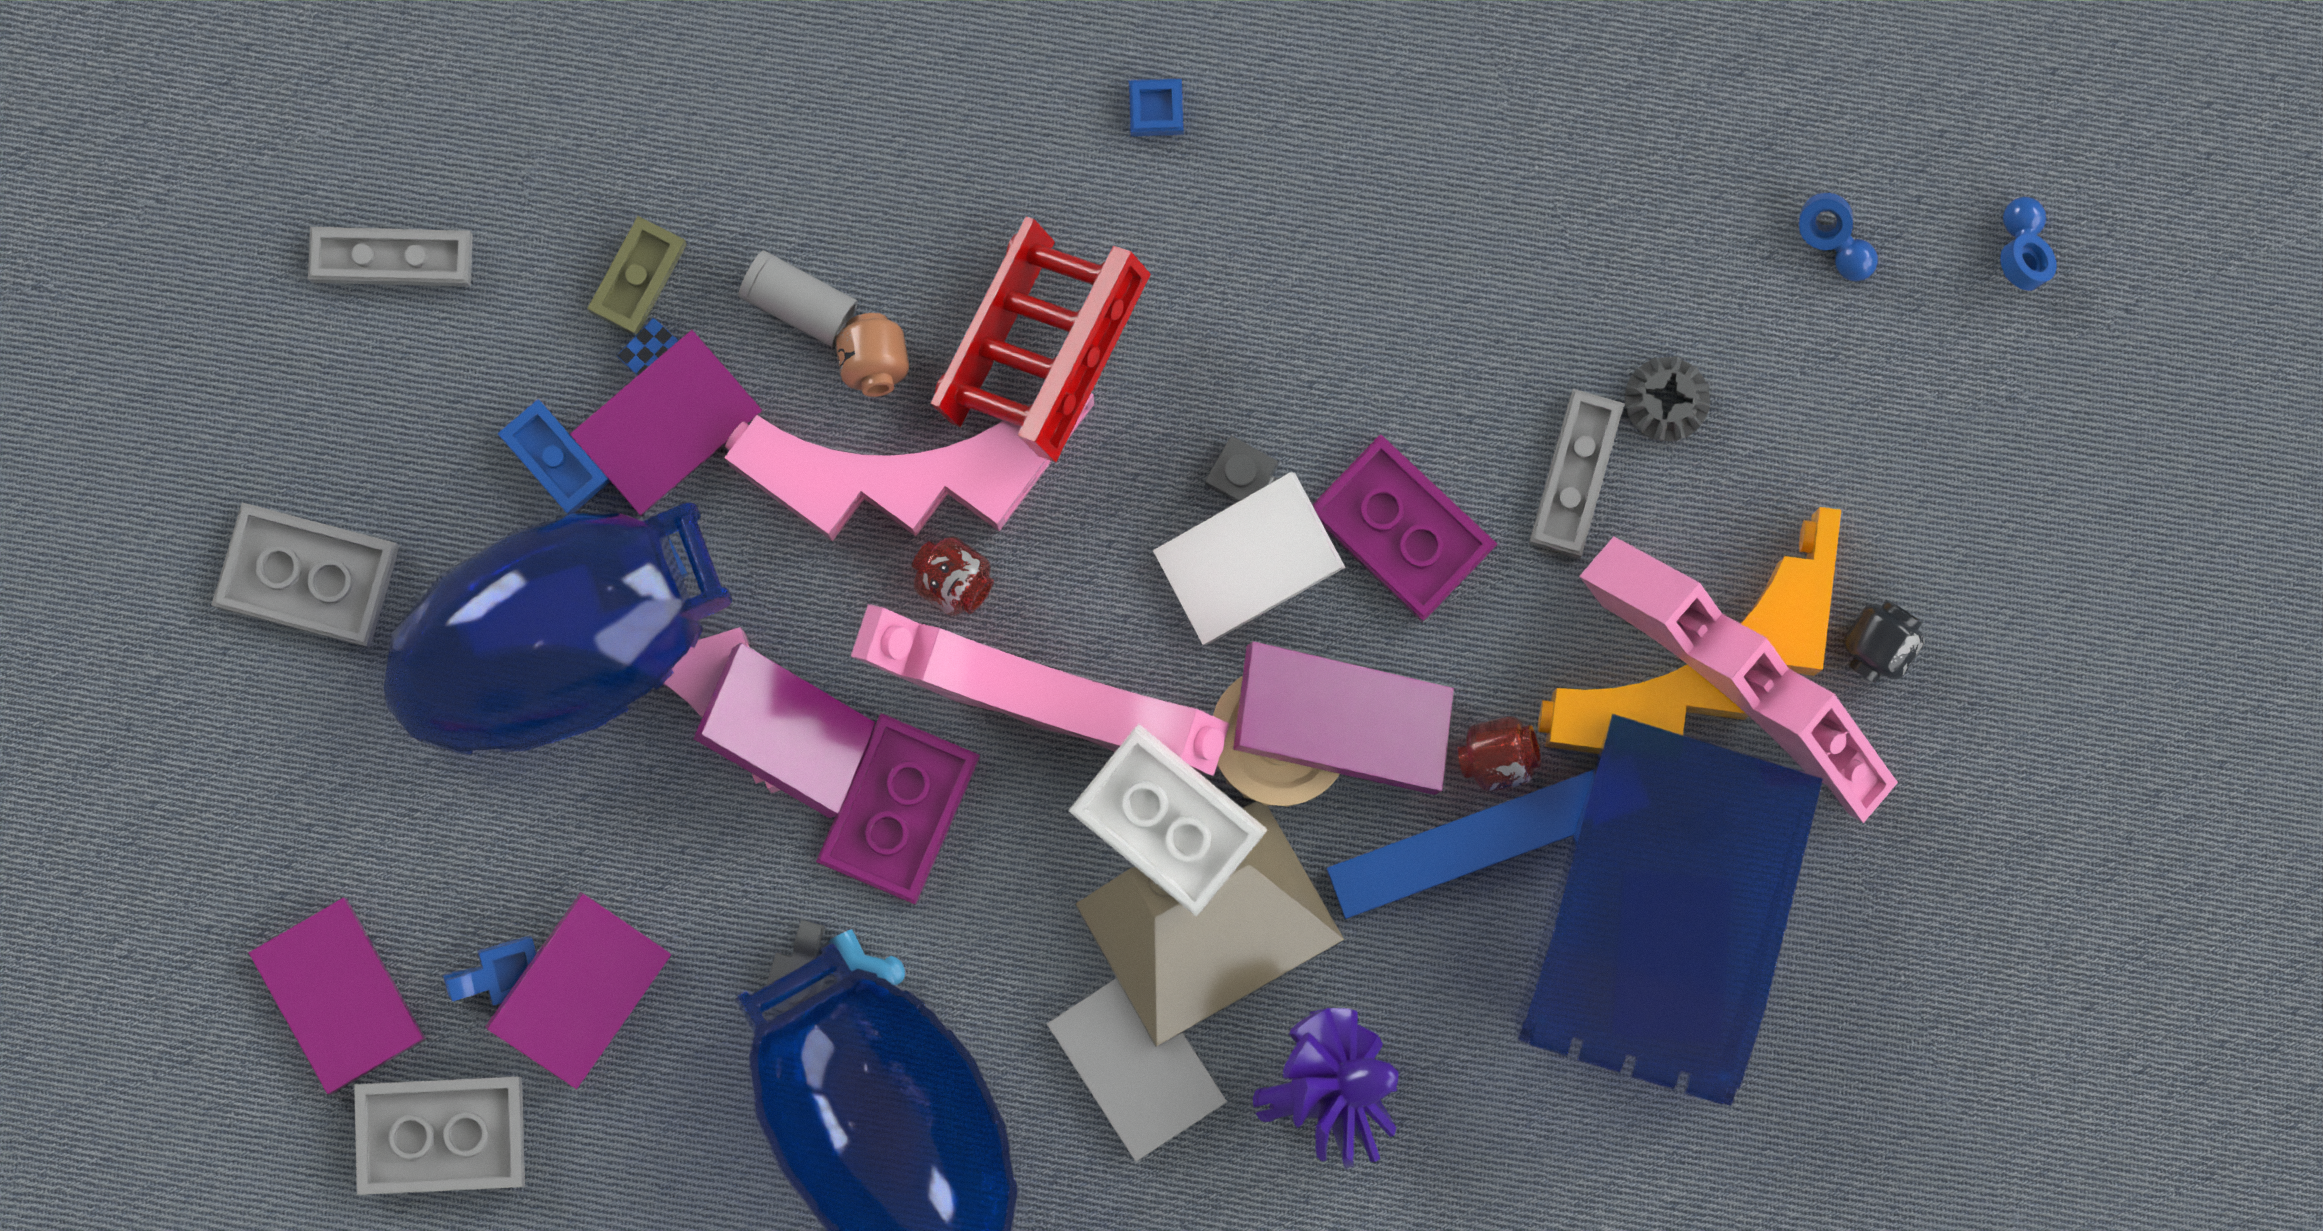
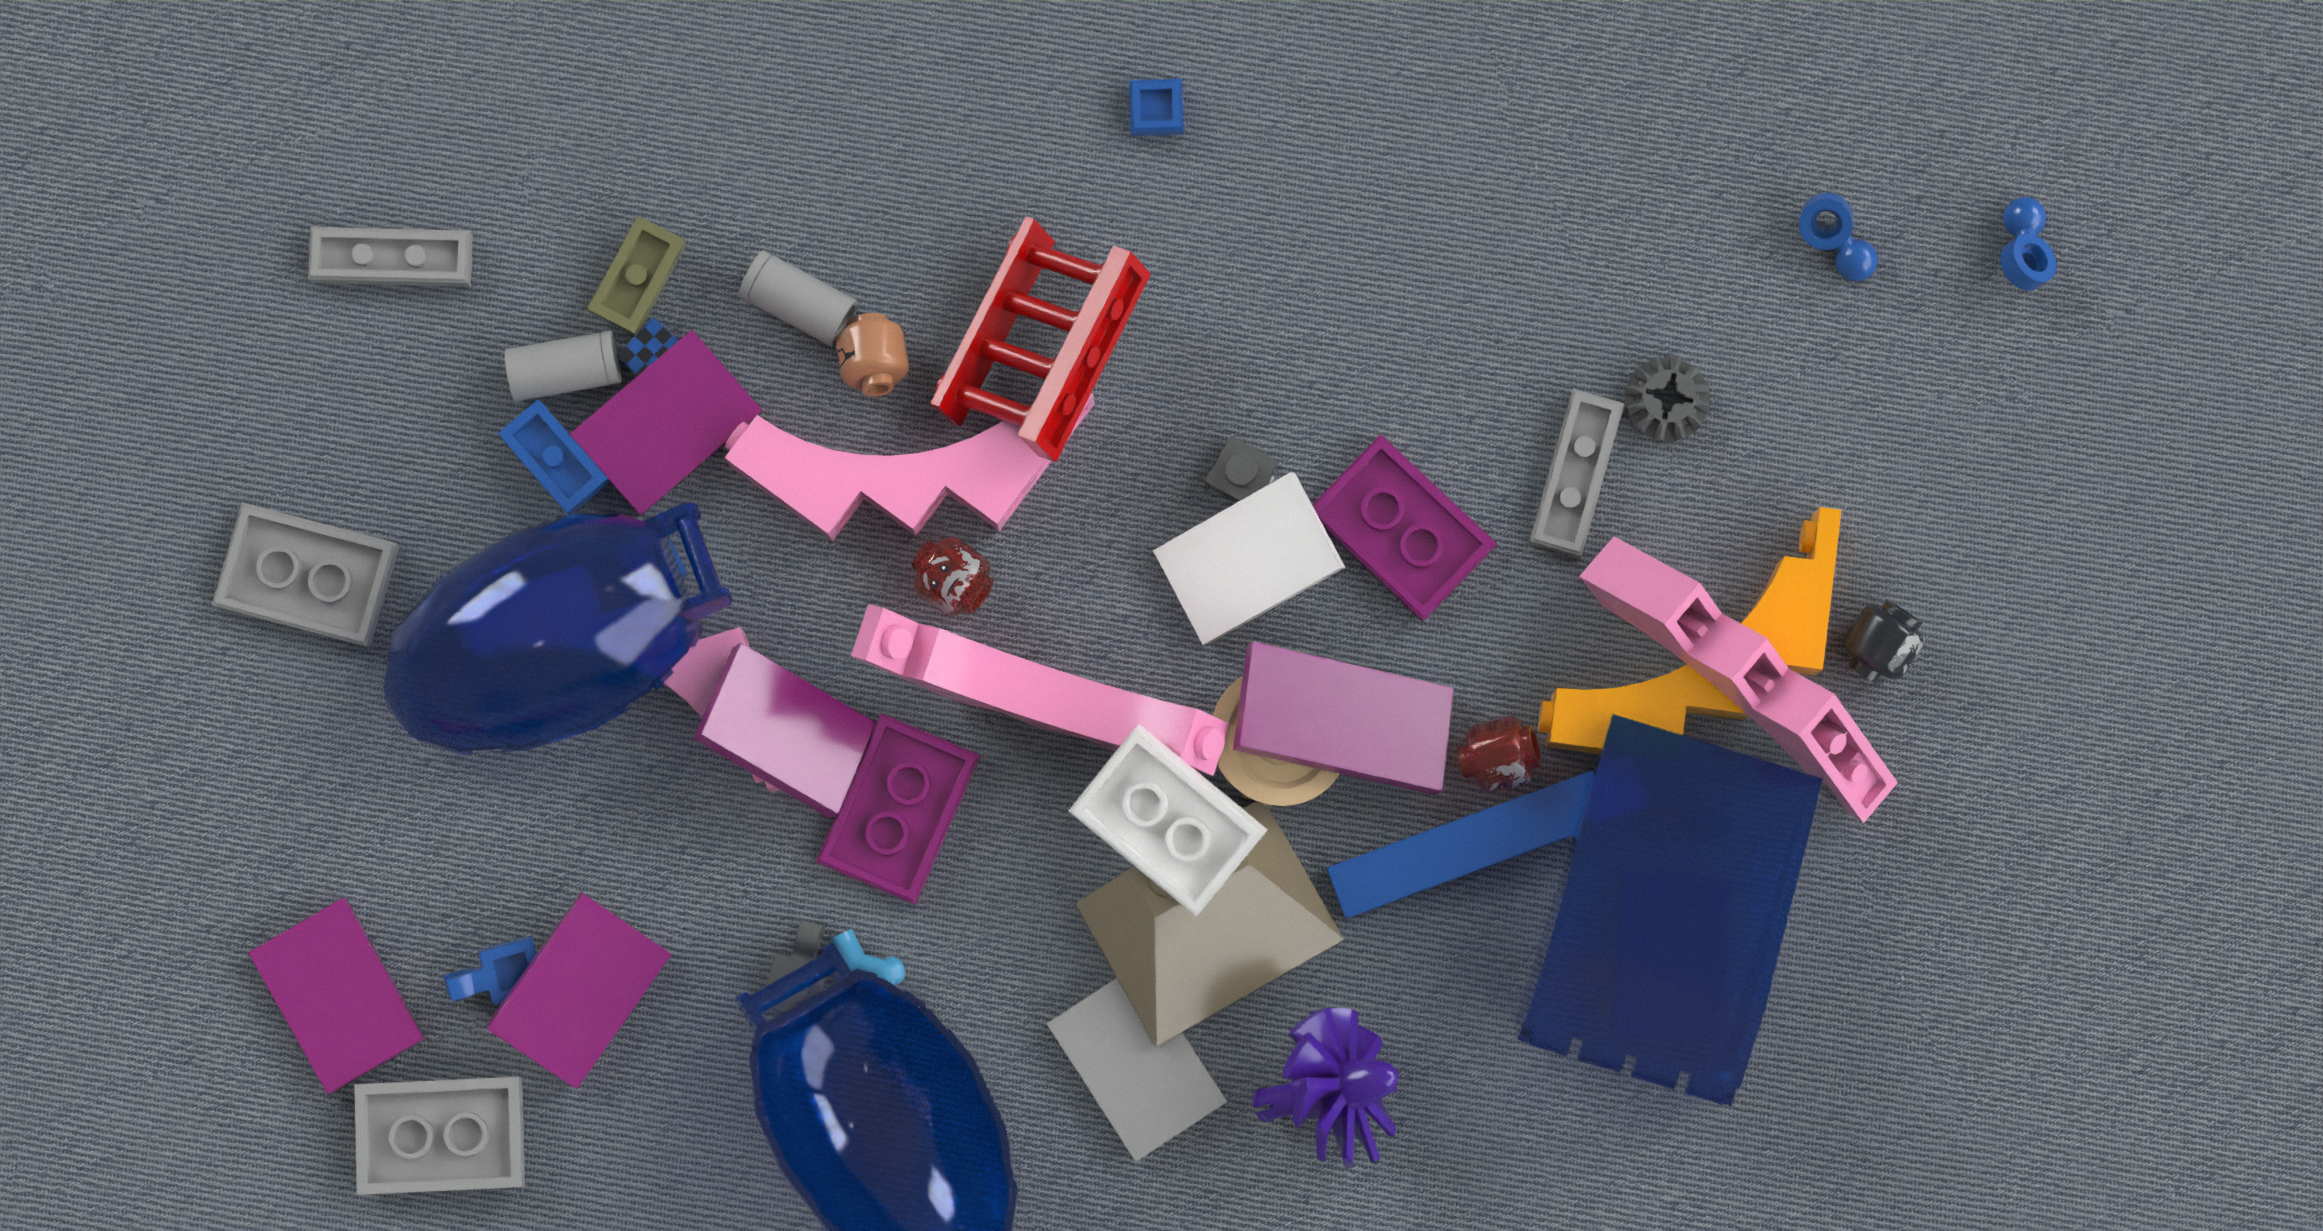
none -> light grey pin [504,331,622,402]

